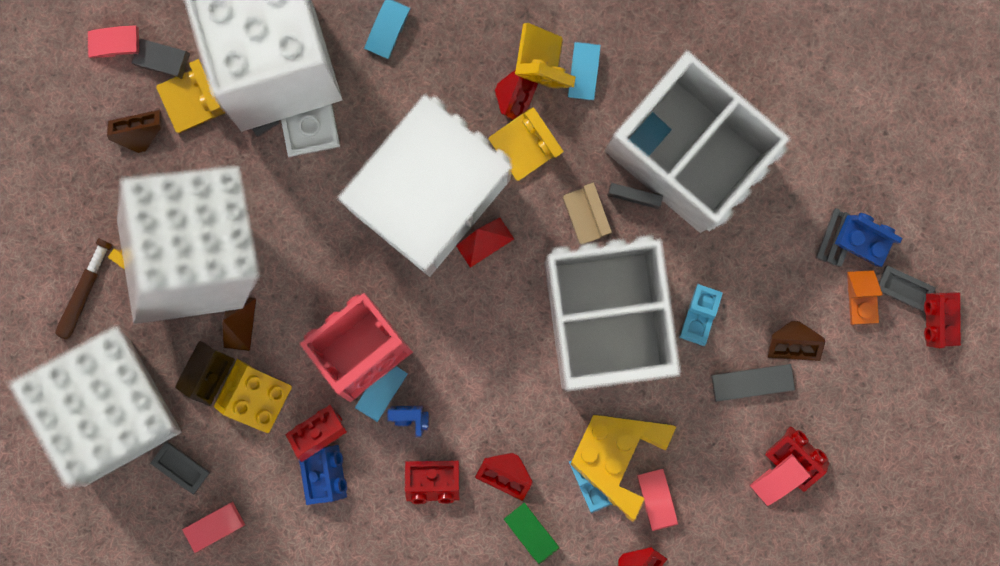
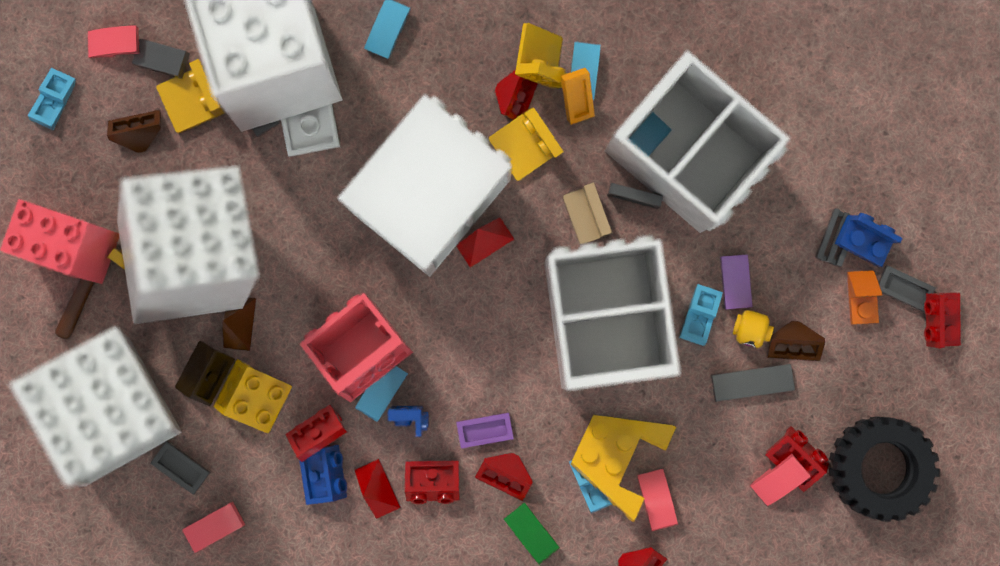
none -> coral container [0,199,119,284]
none -> medium azure slope [28,68,76,130]
none -> red slope [355,459,401,519]
none -> medium lavender tile [456,413,514,448]
none -> light orange tile [561,68,595,125]
none -> medium lavender tile [720,254,752,310]
none -> yellow head [732,310,774,348]
none -> black tyre [829,416,940,522]

